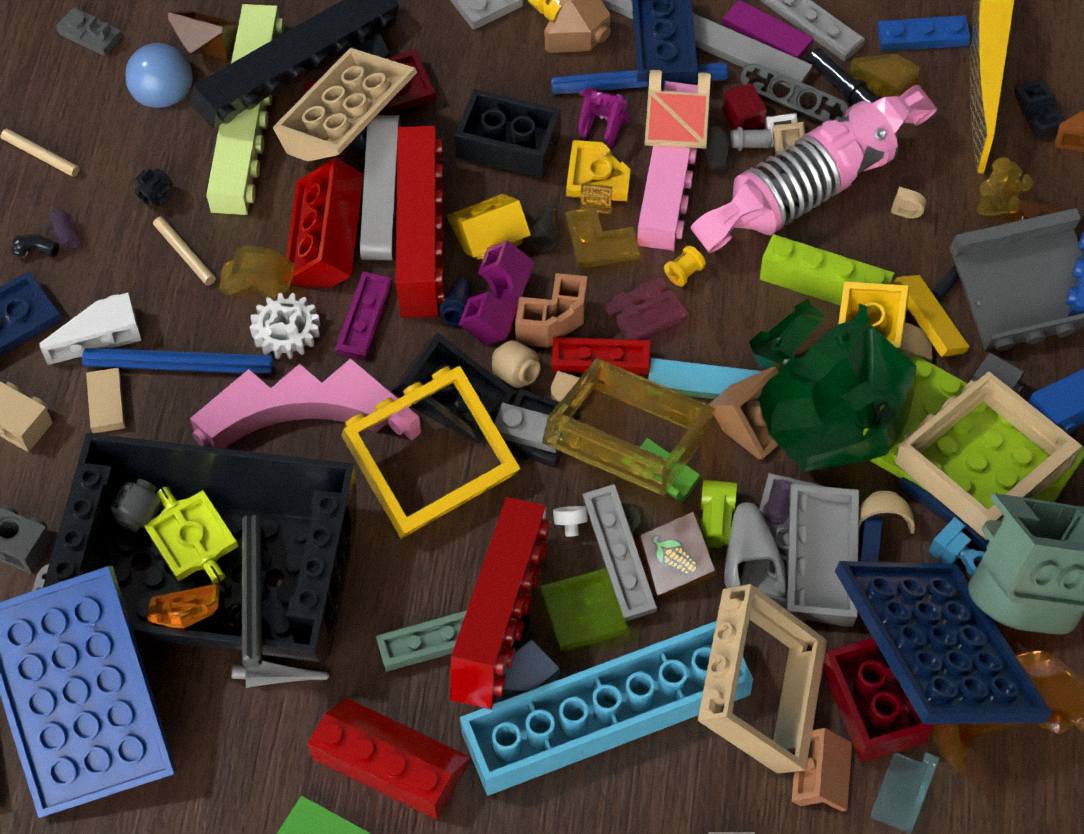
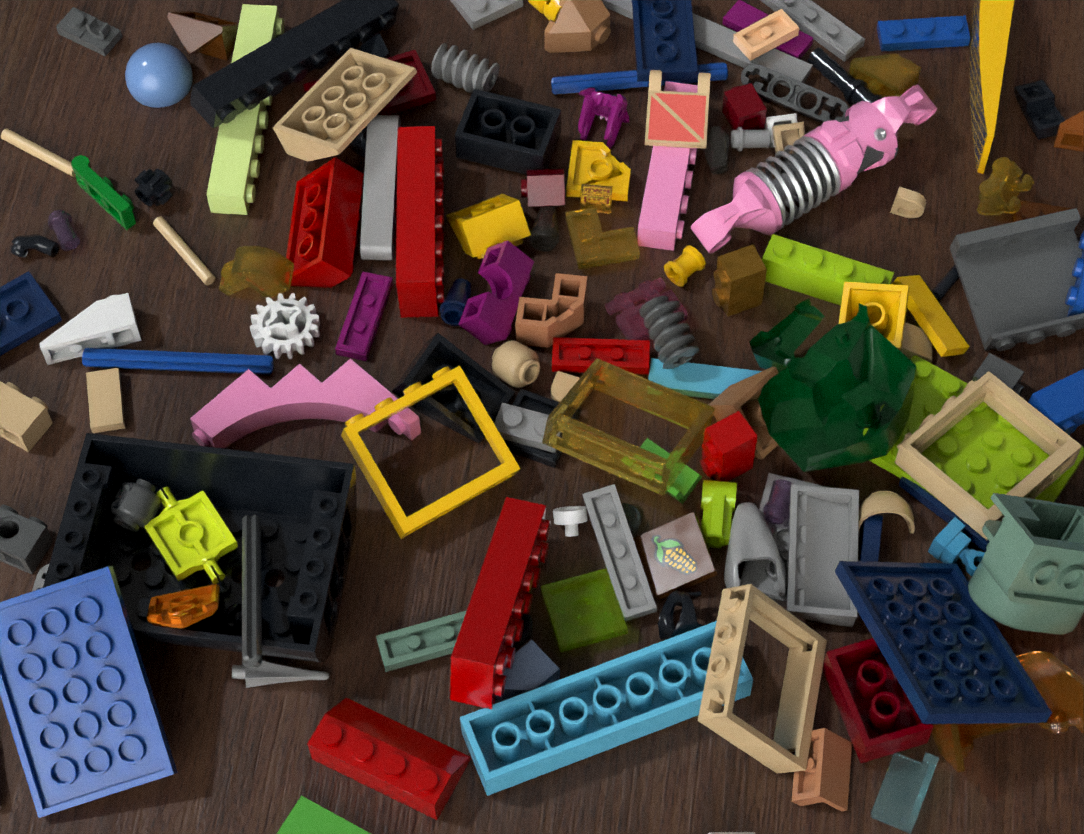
none -> green plate [71,155,136,230]
none -> light grey piece [431,42,500,92]
none -> brick [521,169,565,207]
none -> dark grey piece [639,296,700,369]
none -> black piece [658,590,704,641]
none -> red piece [700,411,757,482]
none -> pearl gold piece [712,245,767,317]
none -> light nougat plate [733,9,799,61]

